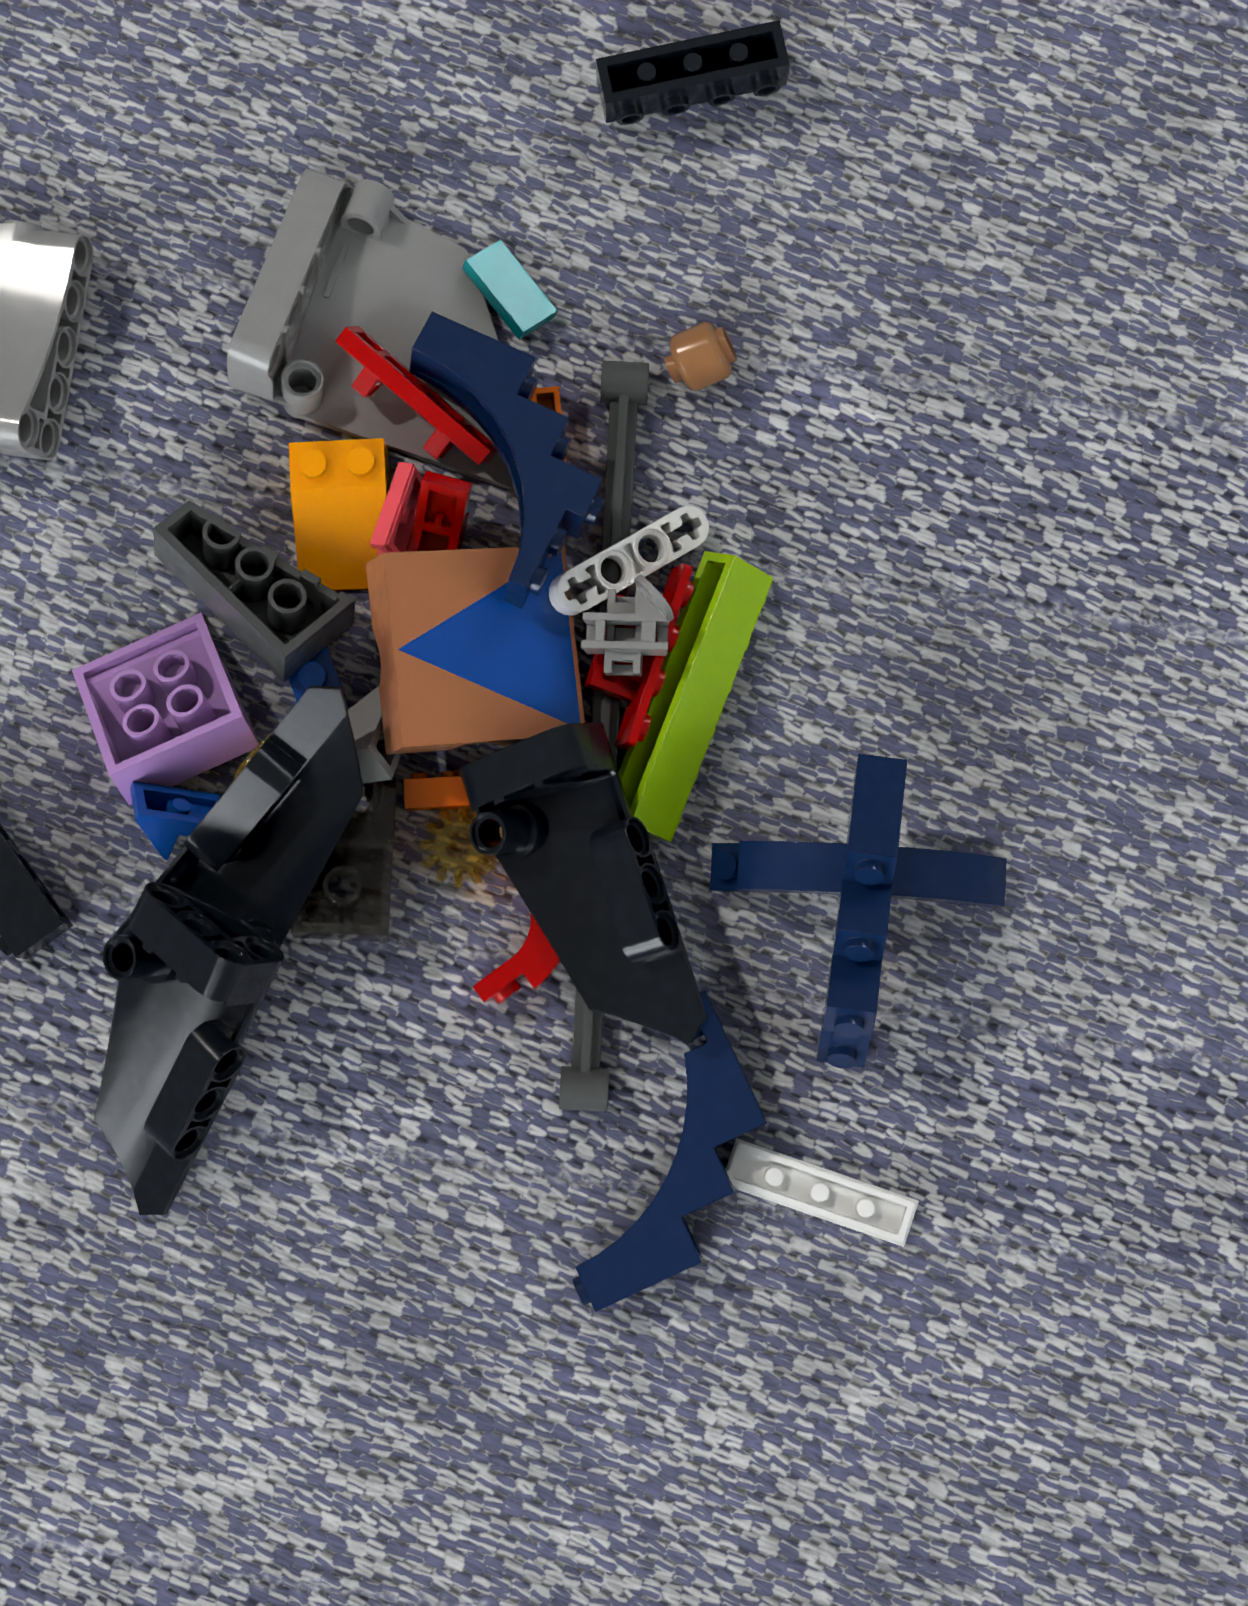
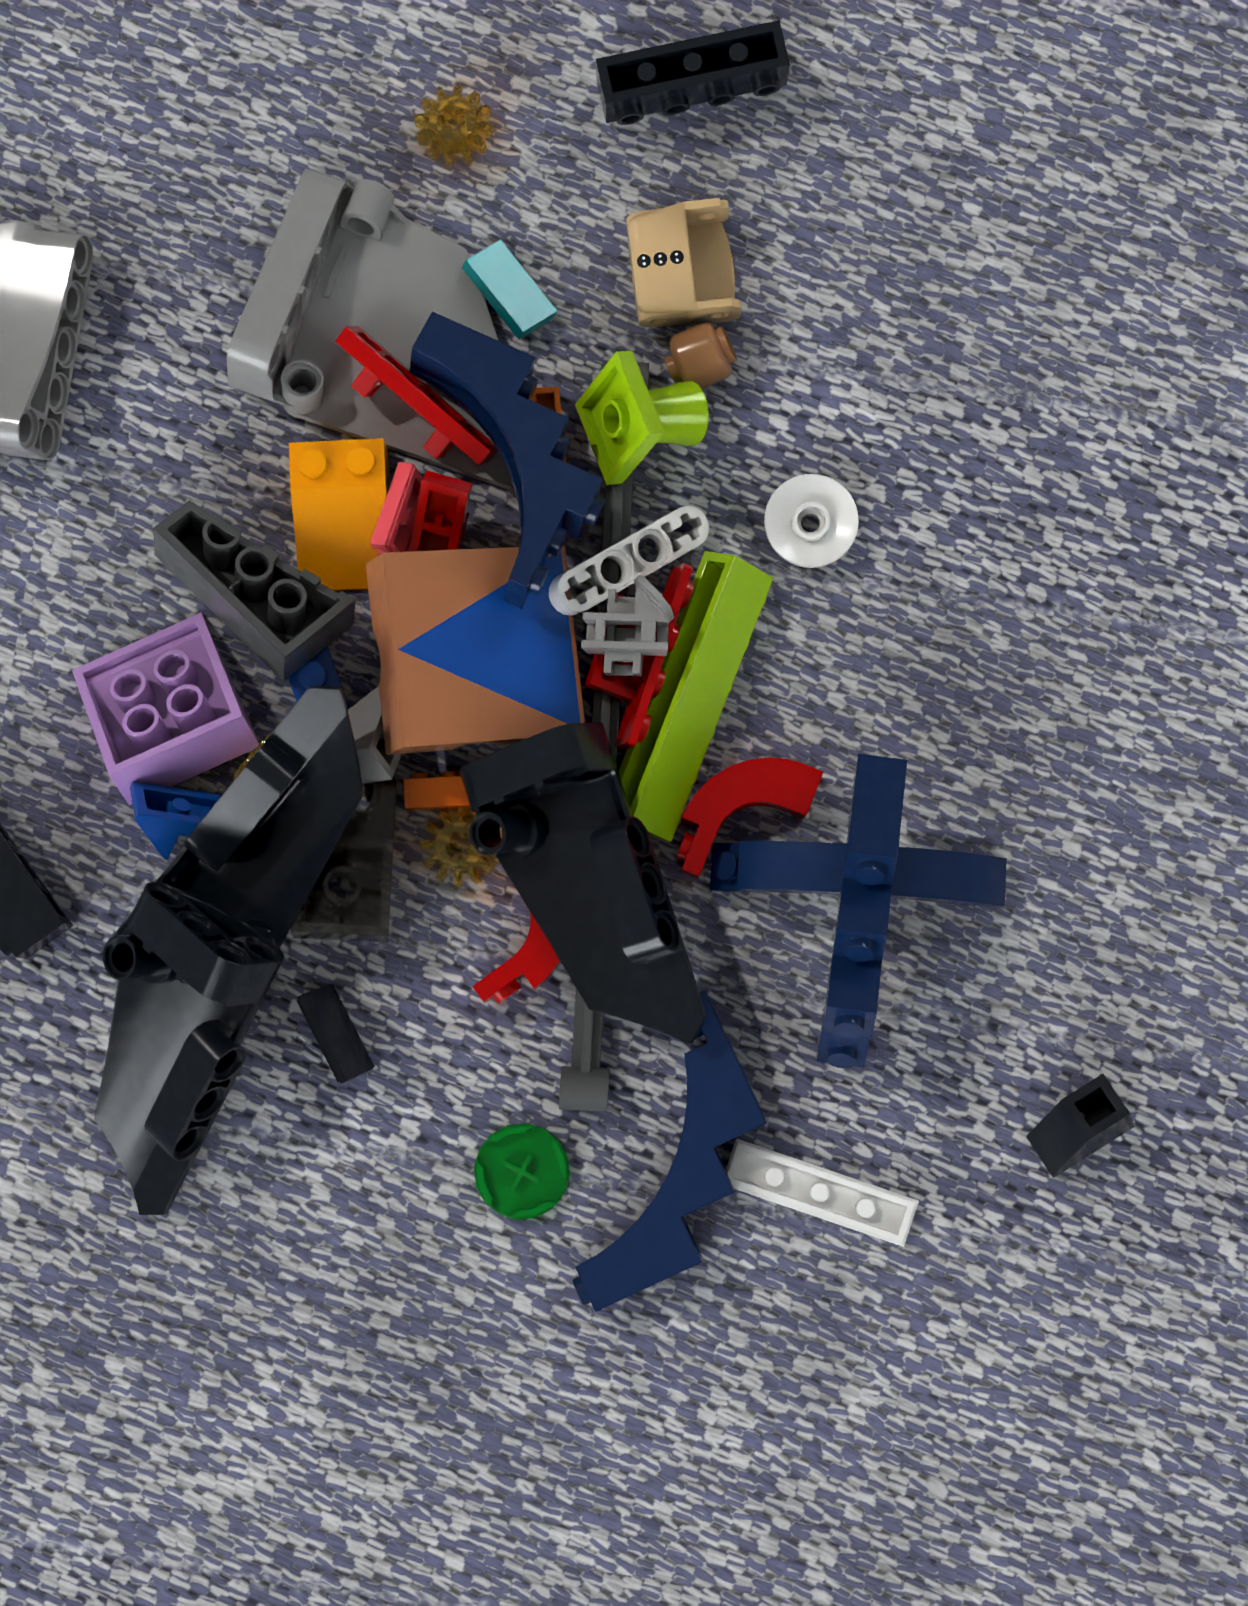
none -> black slope [296,984,375,1084]
none -> clear yellow gear [414,83,494,167]
none -> green tile [474,1123,570,1220]
none -> lime plant [575,351,709,485]
none -> tan piece [626,198,742,328]
none -> red arch [676,758,824,879]
none -> white dish [764,474,859,568]
none -> black slope [1026,1074,1135,1178]

